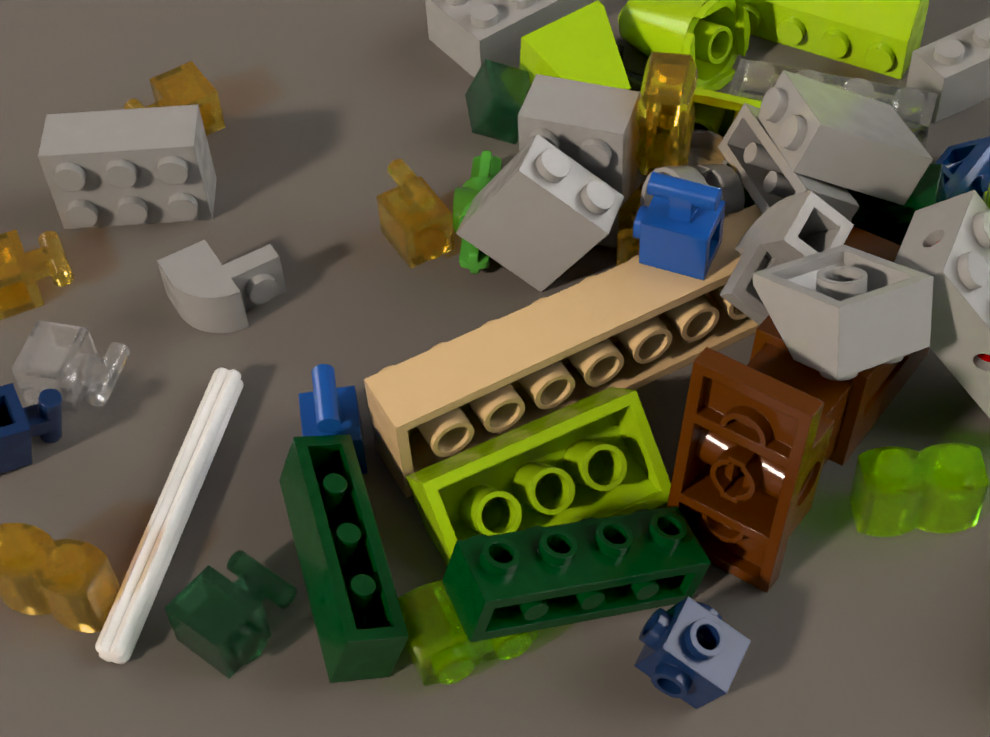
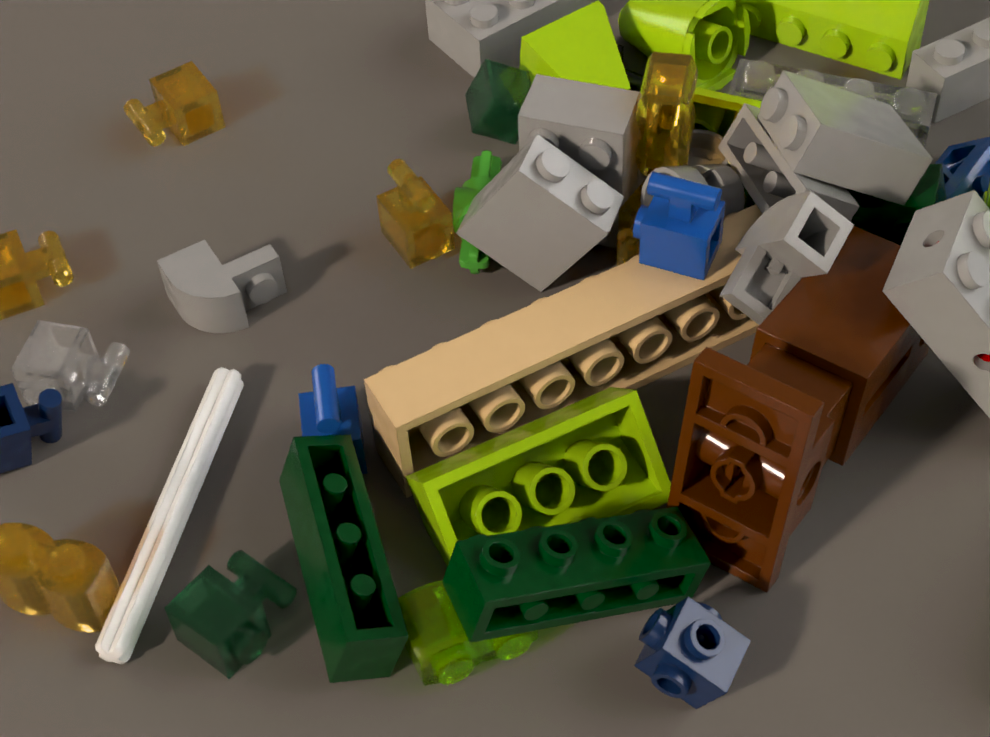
light grey brick [38,104,217,229] -> none
light grey slope [753,245,934,381] -> none
clear neon green brick [849,443,990,537] -> none

